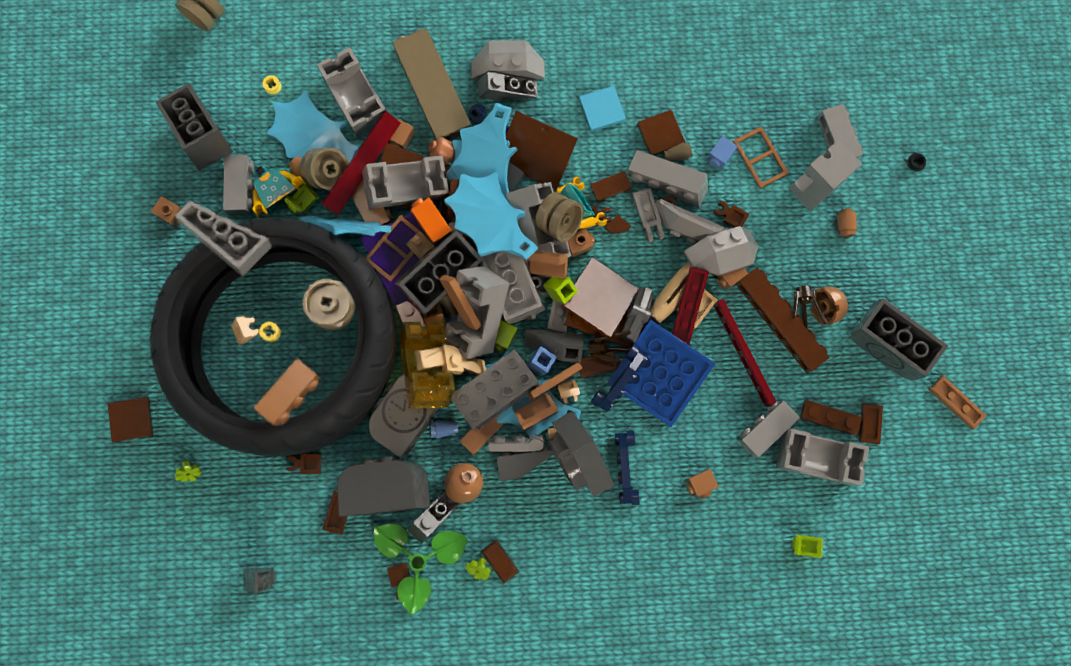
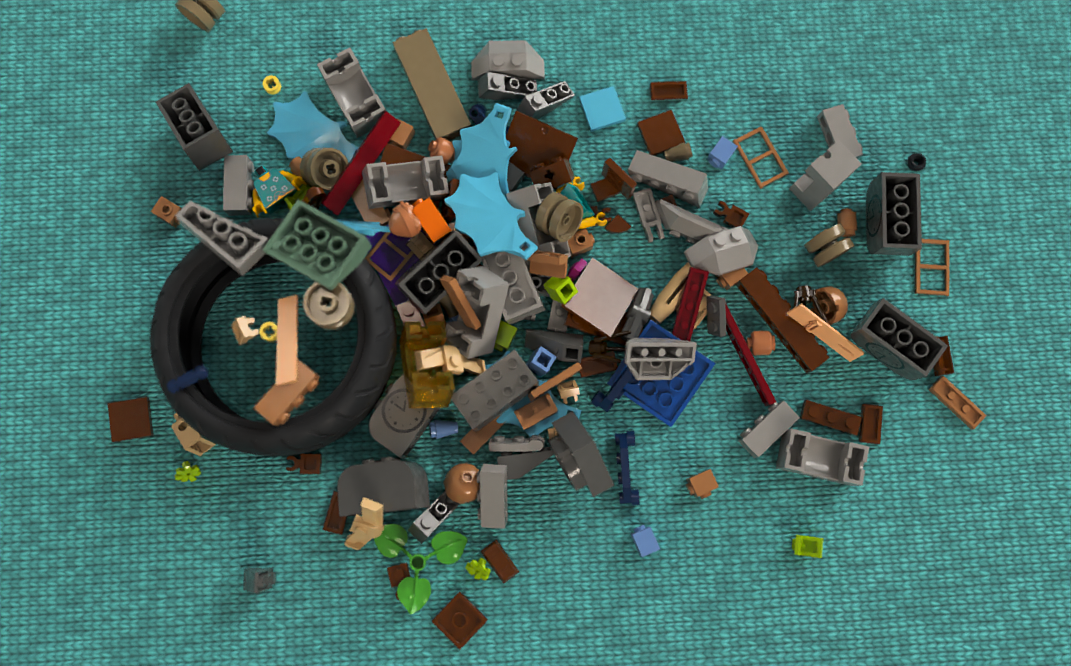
none -> dark blue axle [166,365,209,393]
none -> tan torso [171,413,216,456]
none -> sand green slope [262,200,372,290]
none -> light nougat piece [276,295,298,386]
none -> reddish brown plate [302,187,326,210]
none -> tan plate [344,498,384,550]
none -> nougat hair [388,201,421,238]
none -> reddish brown tile [431,591,488,650]
none -> light grey brick [477,464,508,529]
none -> dark grey slope [516,81,575,120]
none -> reddish brown brick [529,155,575,188]
none -> magenta tile [567,259,587,282]
none -> reddish brown tile [601,158,637,200]
none -> light grey wedge [624,338,697,380]
none -> medium blue brick [630,524,660,557]
none -> reddish brown tile [650,81,688,100]
none -> dark grey plate [706,295,726,337]
none -> nougat head [746,331,775,355]
none -> light nougat piece [787,304,865,362]
none -> dark tan wheel [804,223,855,268]
none -> dark grey brick [866,172,922,256]
none -> medium nougat window [915,239,949,296]
none -> reddish brown hinge [933,336,954,376]

